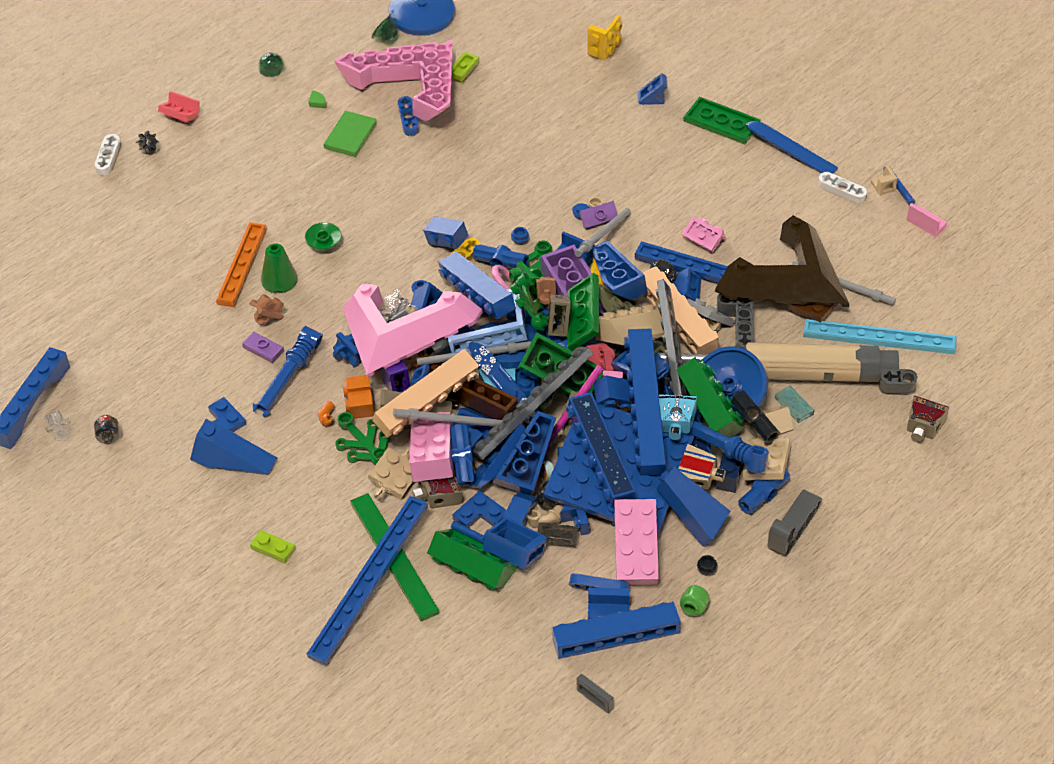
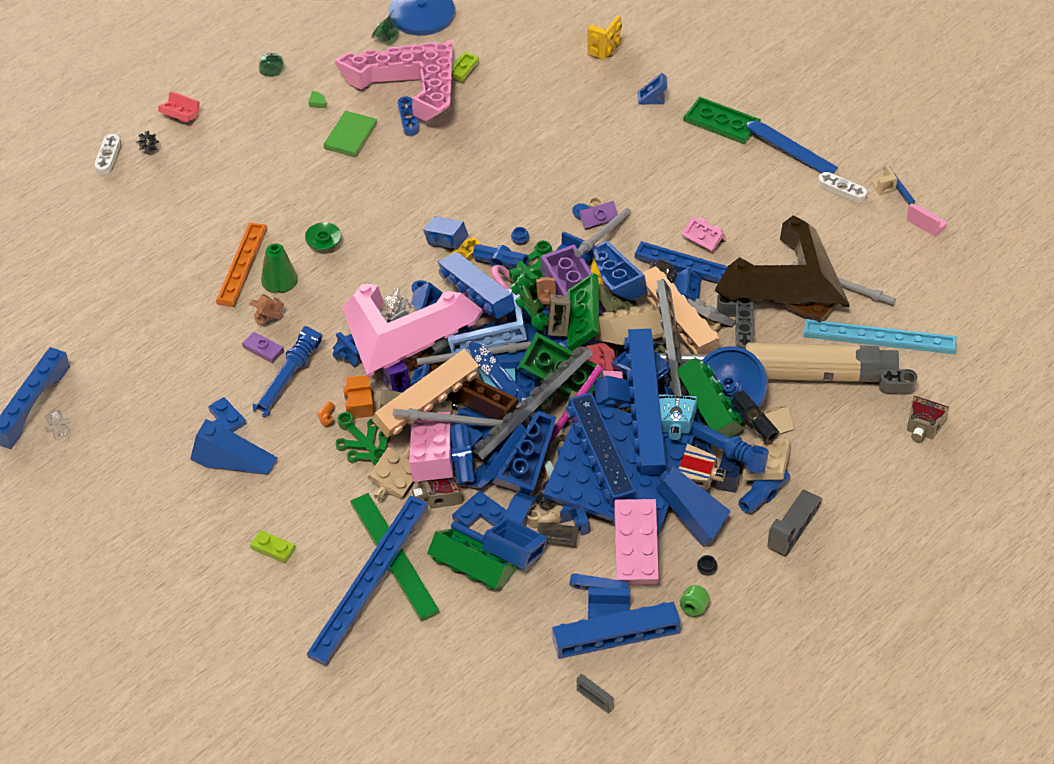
clear smoke head [94,415,120,444] -> none
clear light blue plate [775,385,814,423] -> none

